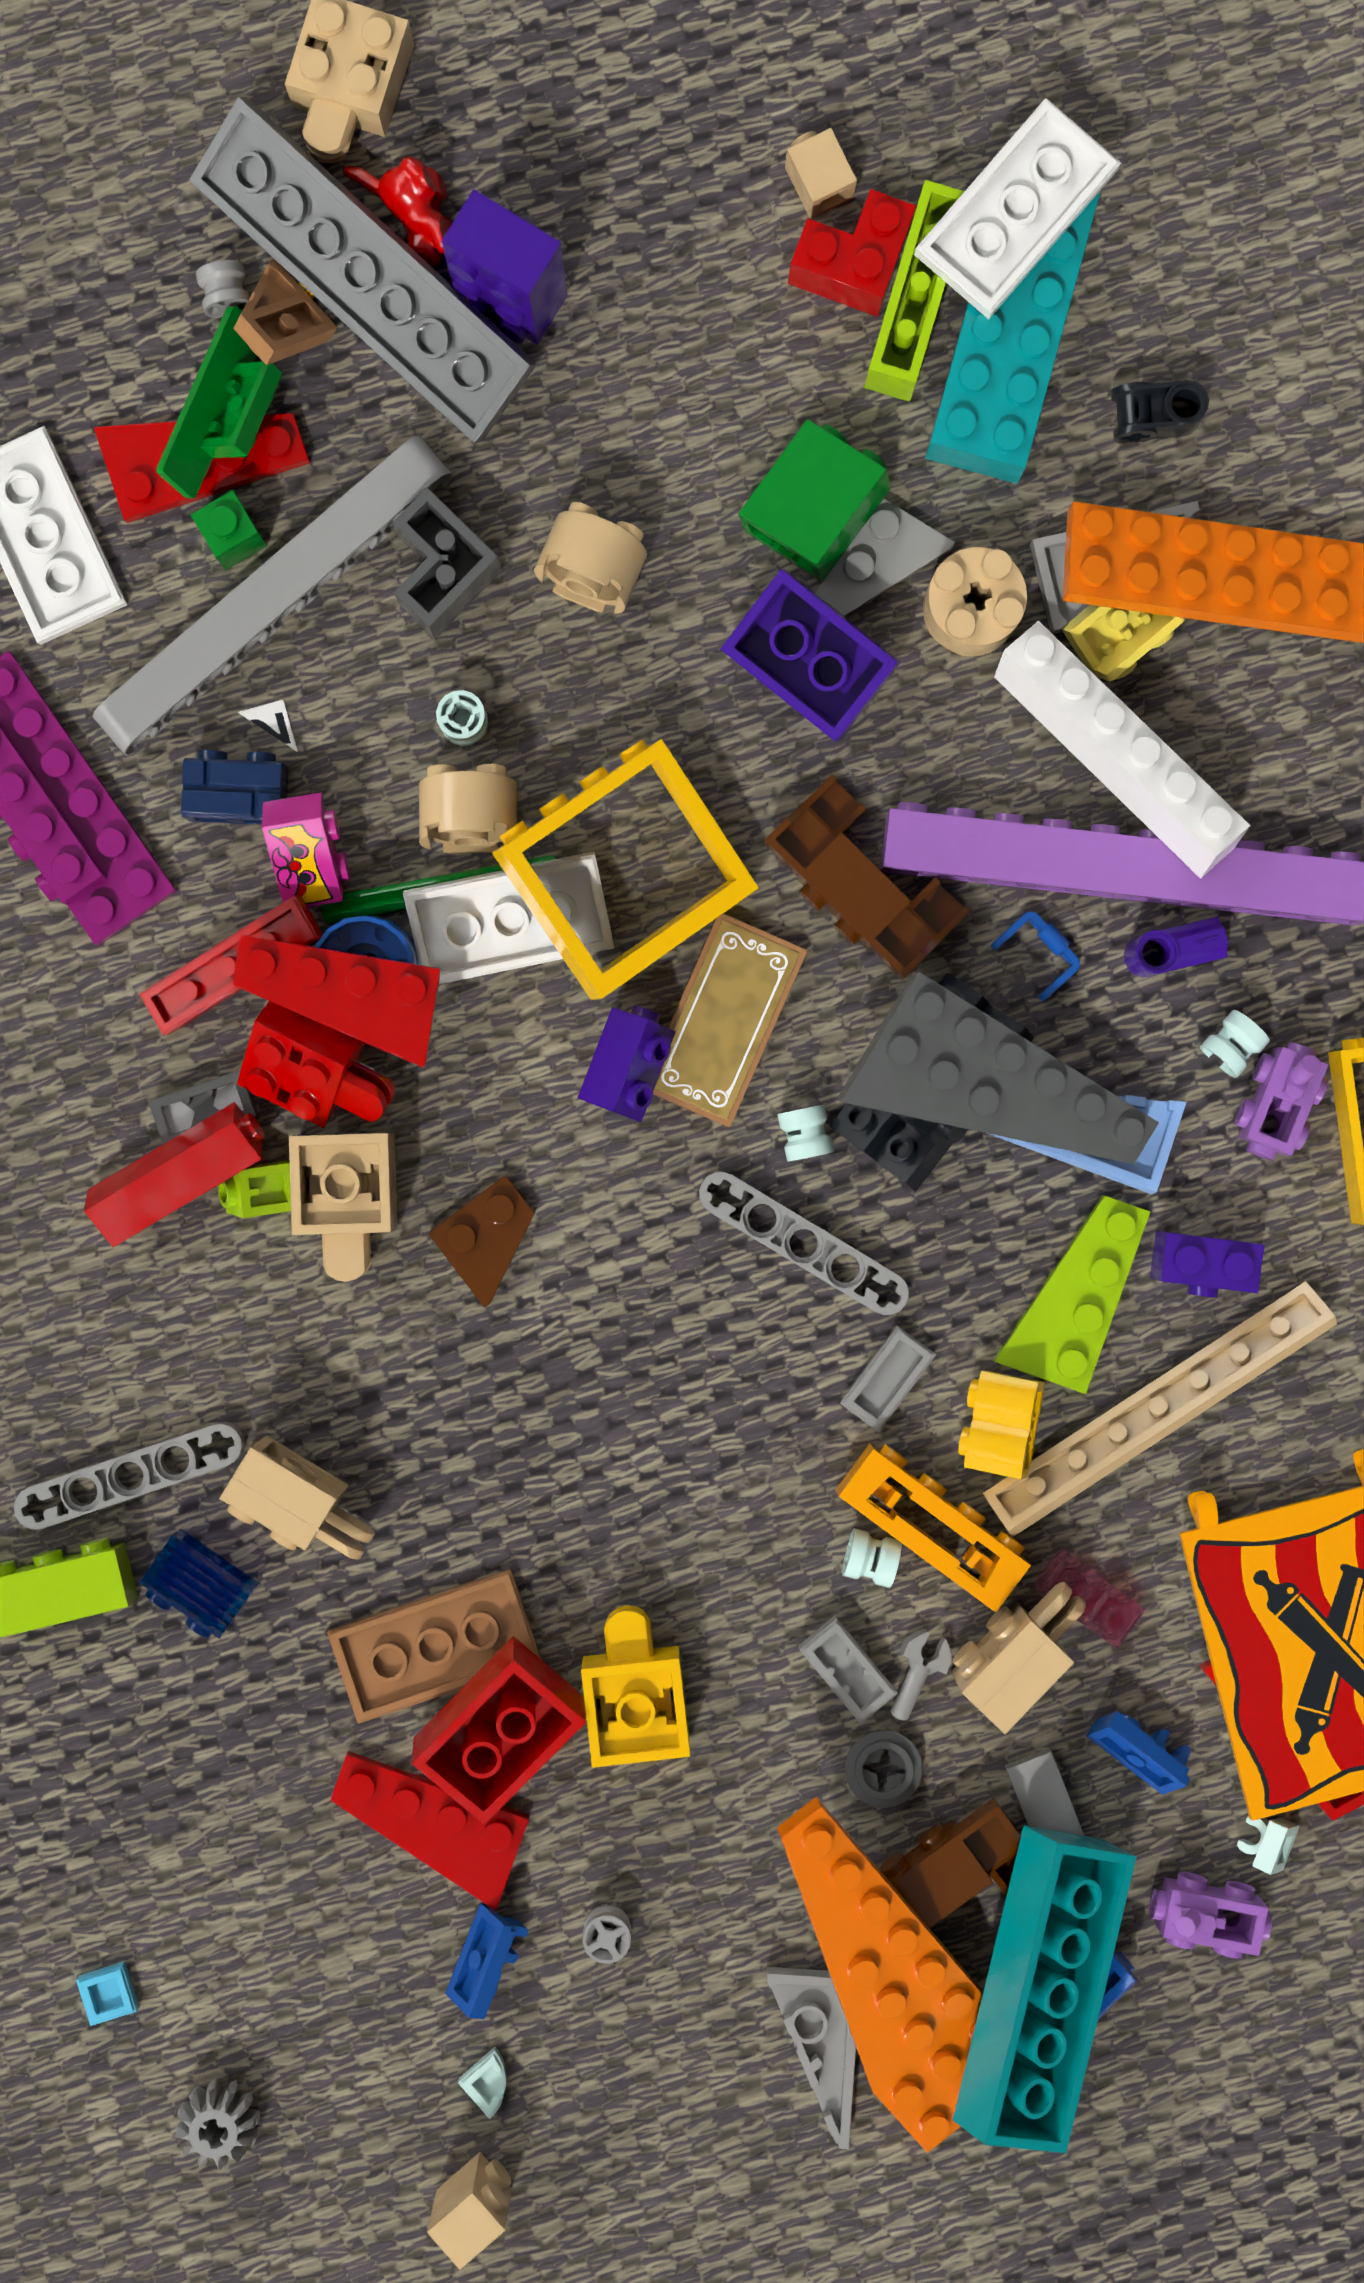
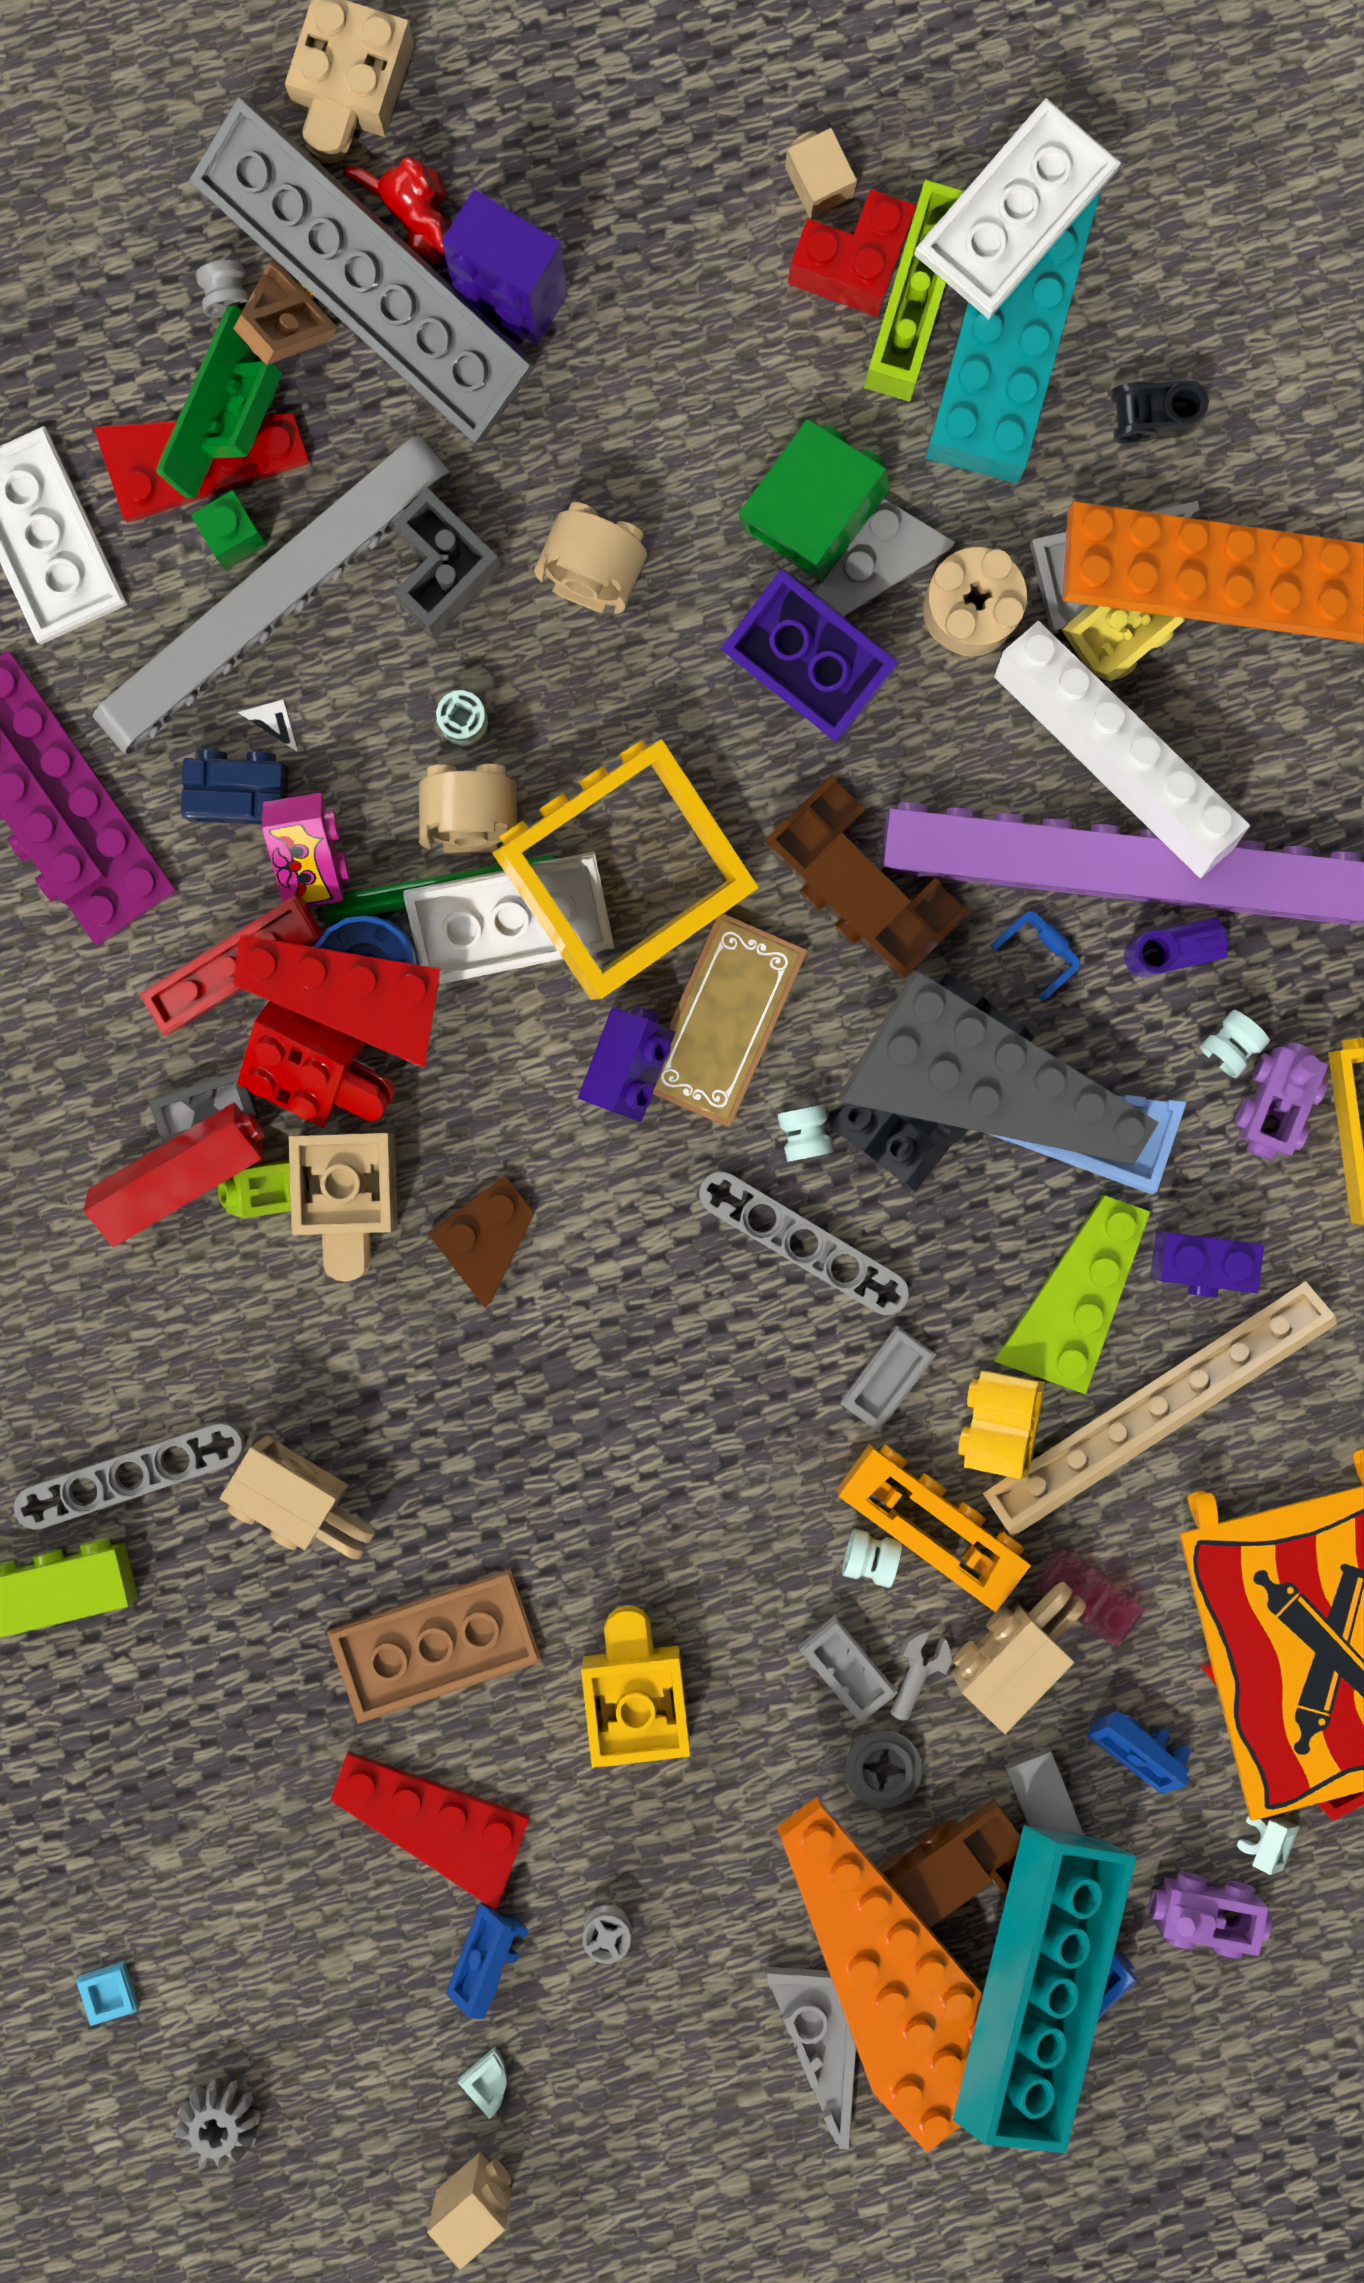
clear blue brick [139,1529,260,1639] -> none
red brick [411,1636,586,1825] -> none

